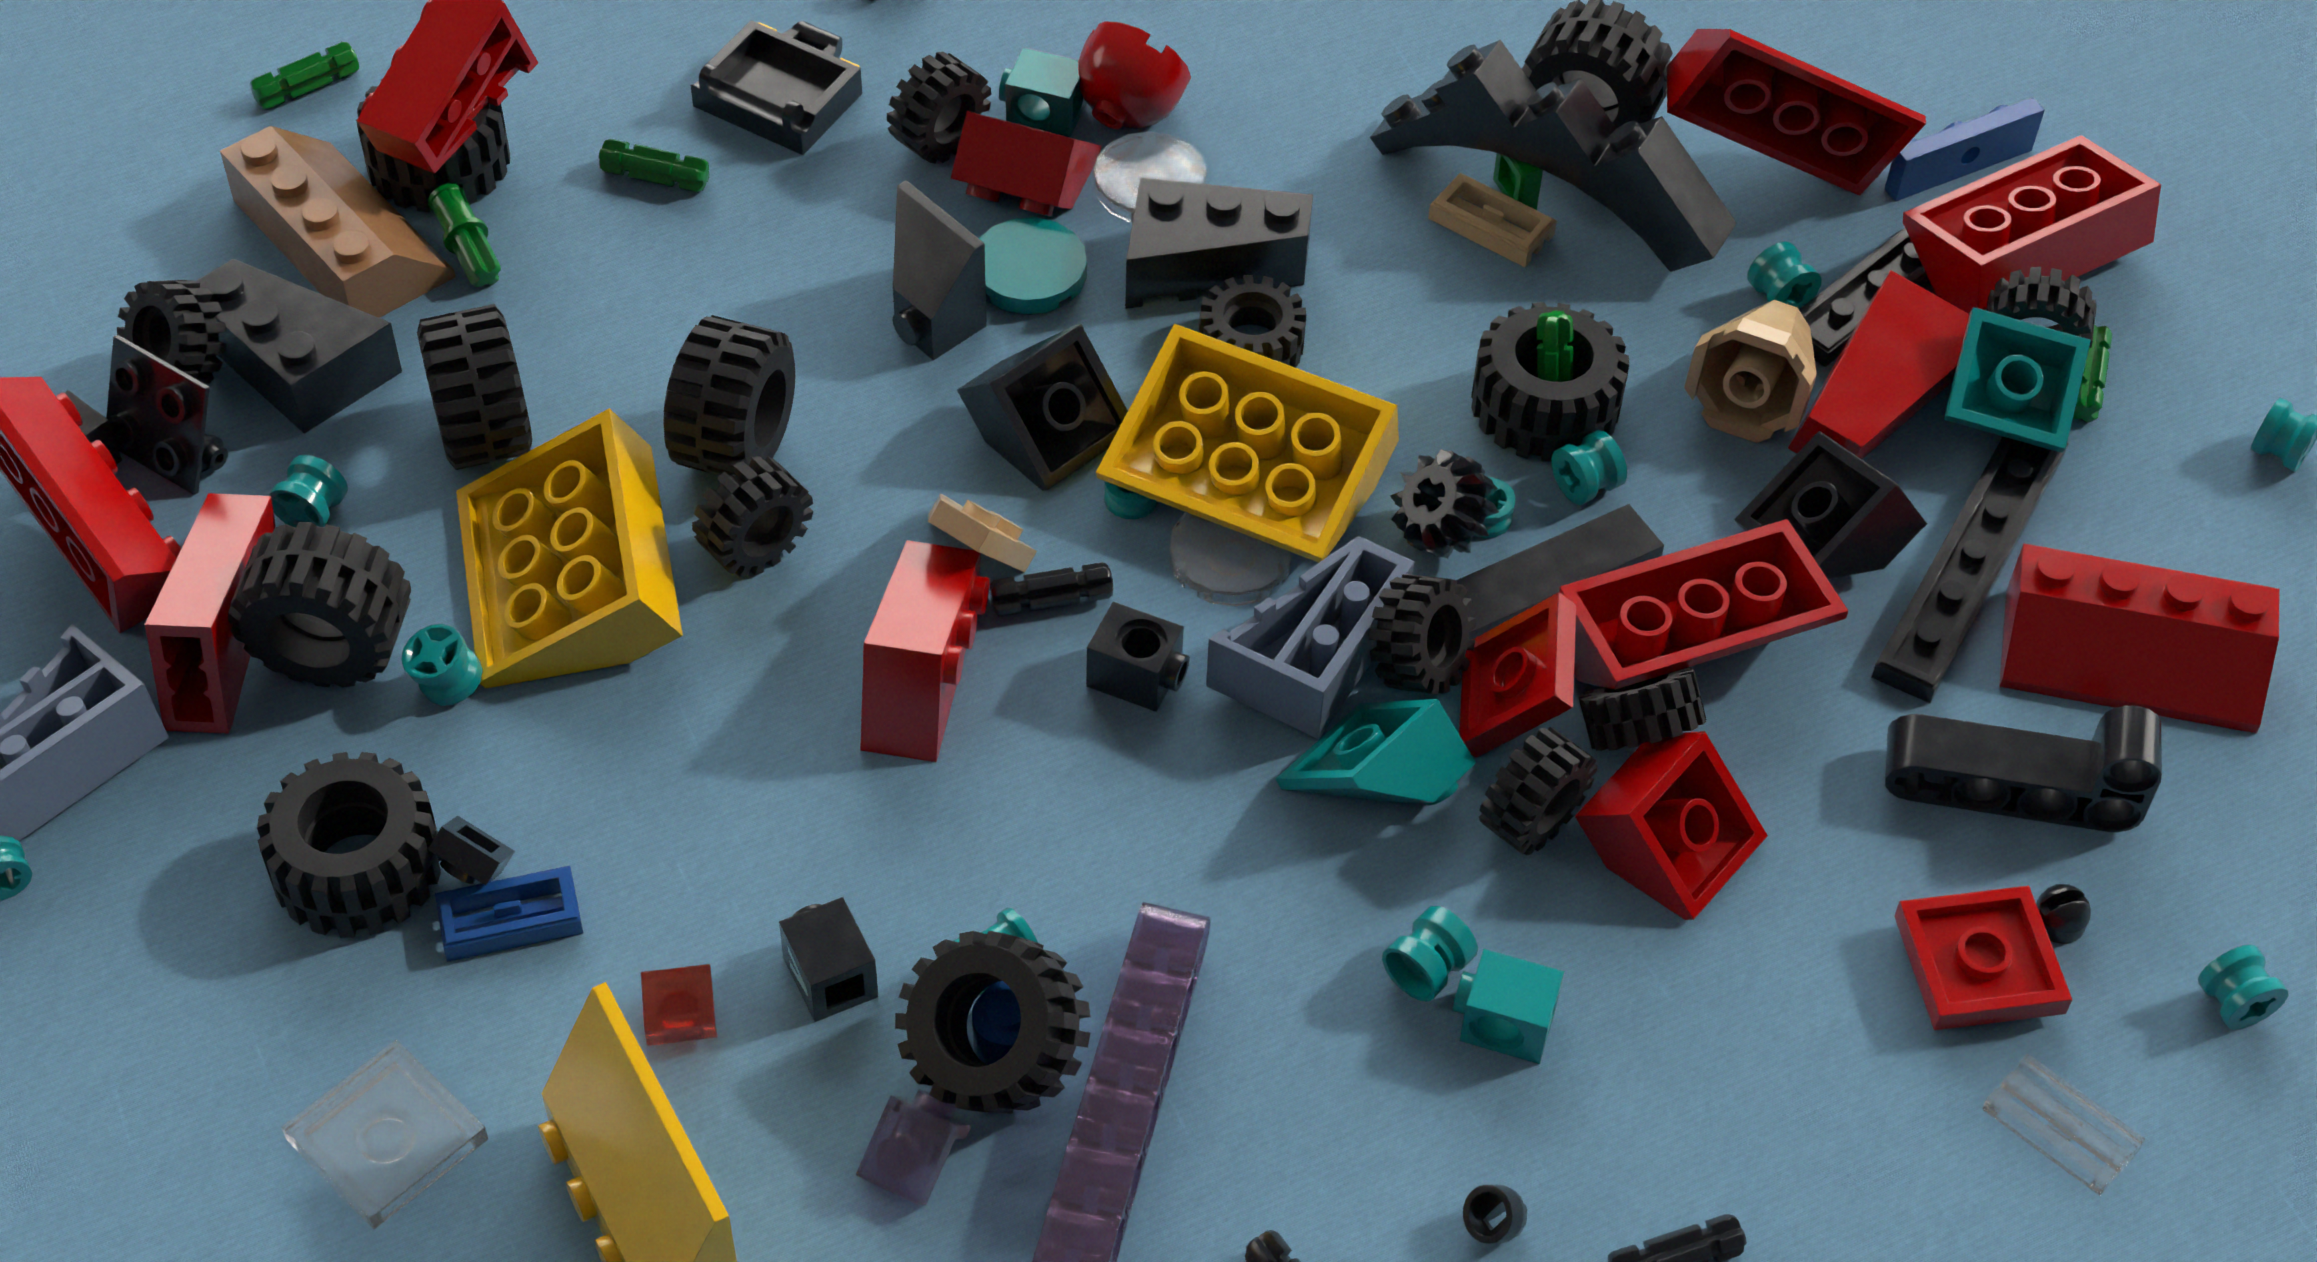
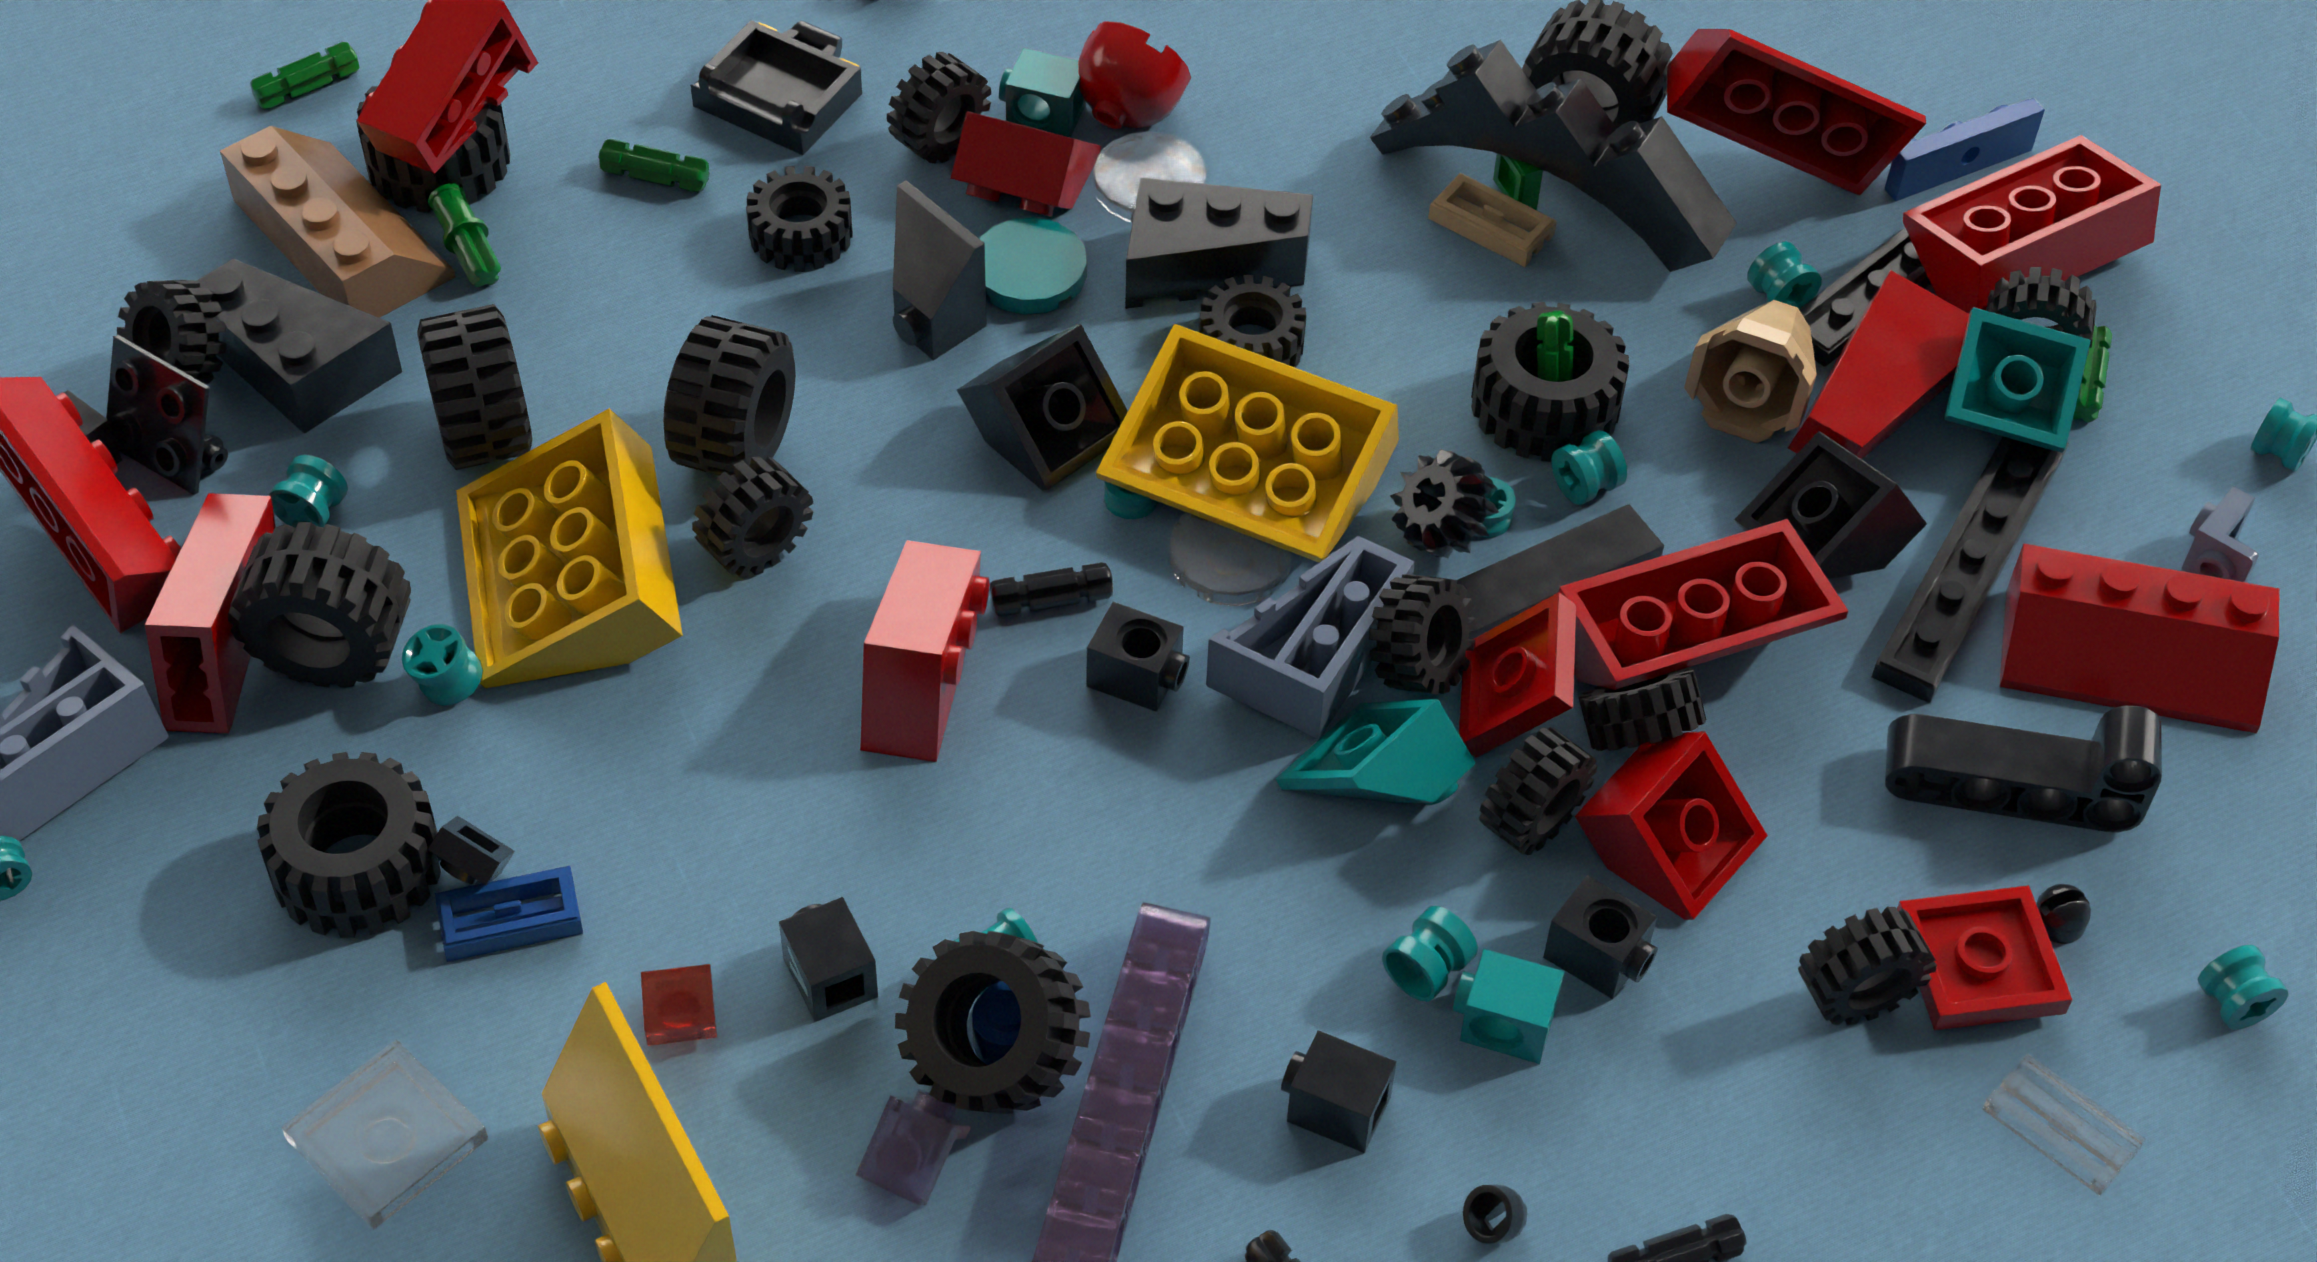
tan wing [928,493,1037,572] -> none
none -> black tyre [746,166,853,272]
none -> black brick [1281,1030,1397,1153]
none -> black brick [1543,875,1658,1000]
none -> black tyre [1798,906,1937,1025]
none -> sand blue bracket [2181,486,2259,583]

